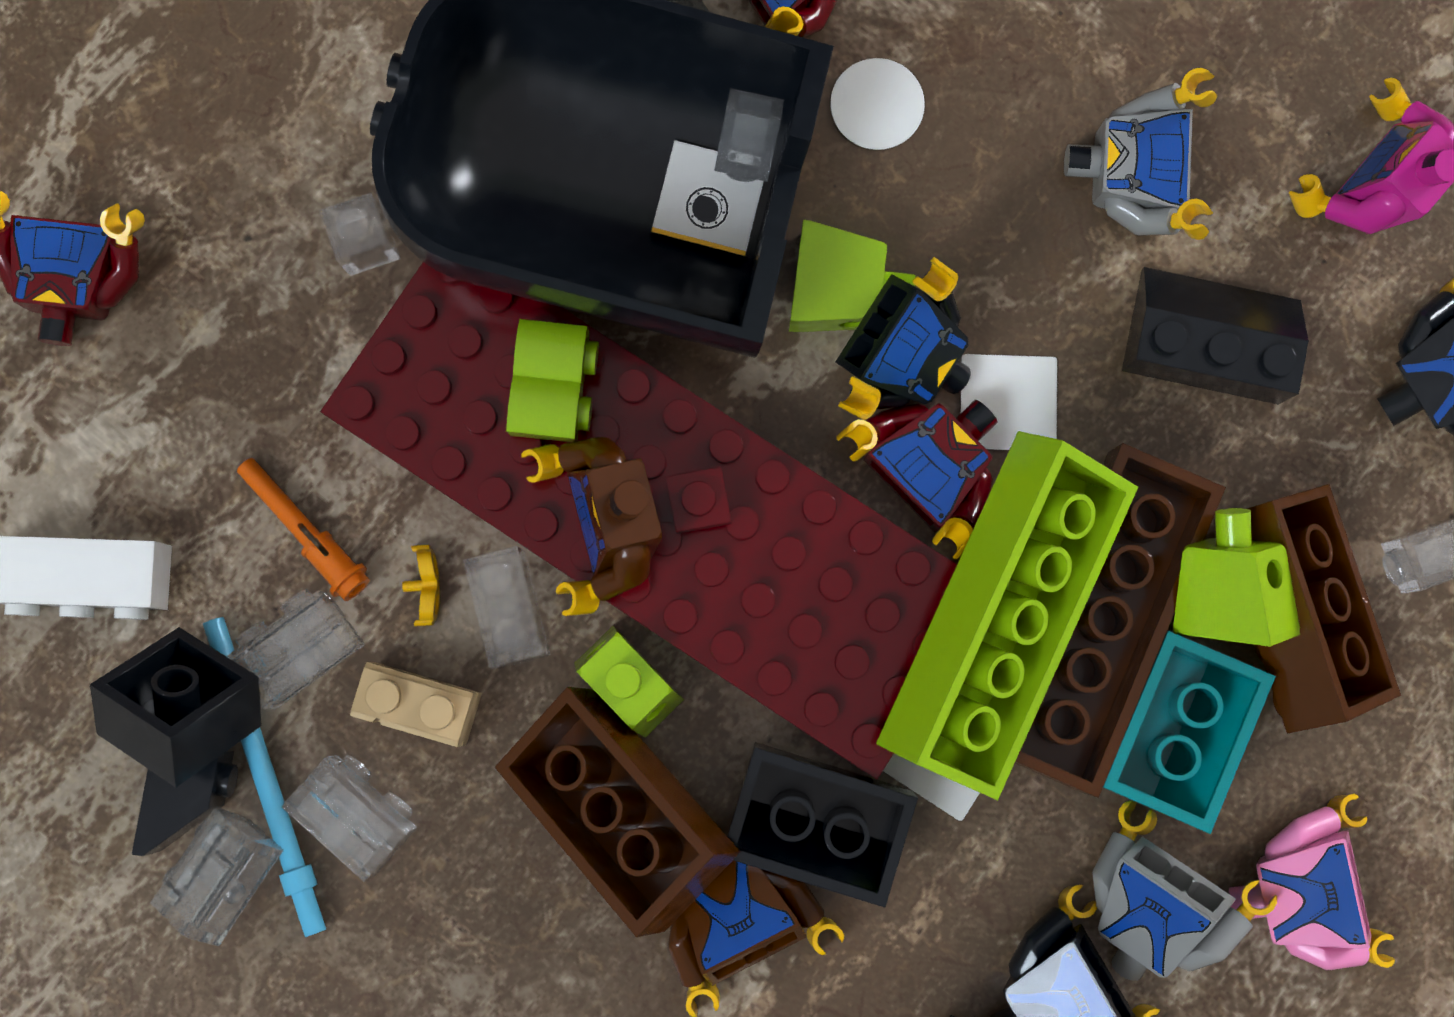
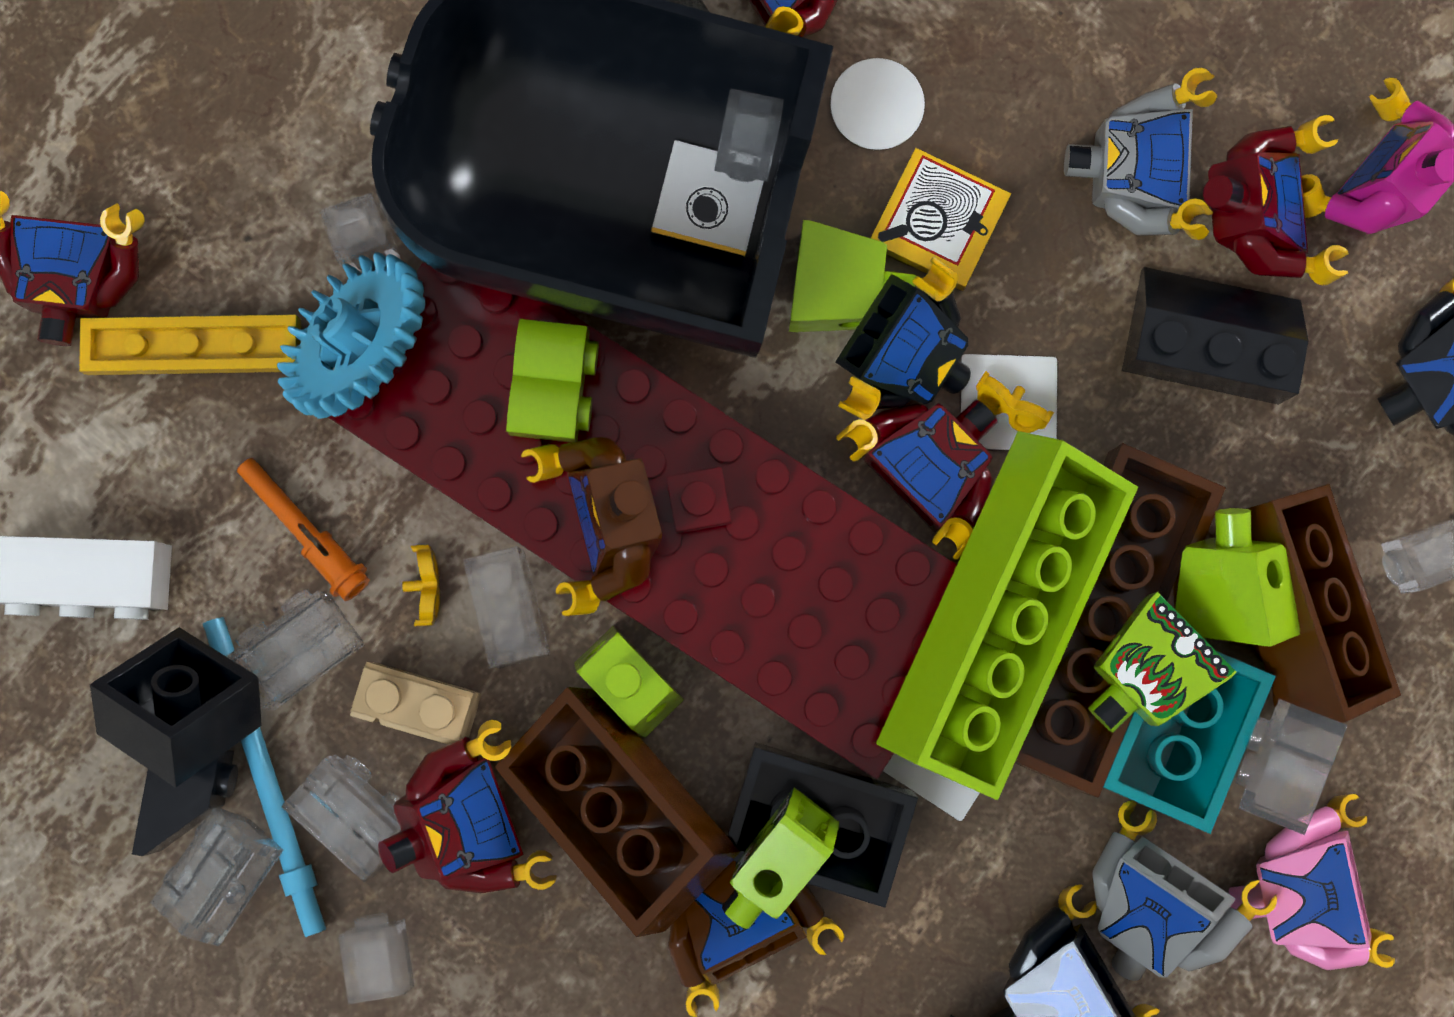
none -> yellow plate [79,315,301,375]
none -> medium azure gear [277,252,425,419]
none -> clear brick [339,913,414,1004]
none -> torso [378,720,557,893]
none -> lime torso [722,787,840,929]
none -> tile [871,148,1011,291]
none -> yellow piece [976,371,1054,433]
none -> torso [1088,592,1237,733]
none -> dark red torso [1203,115,1348,285]
none -> clear brick [1235,699,1347,835]

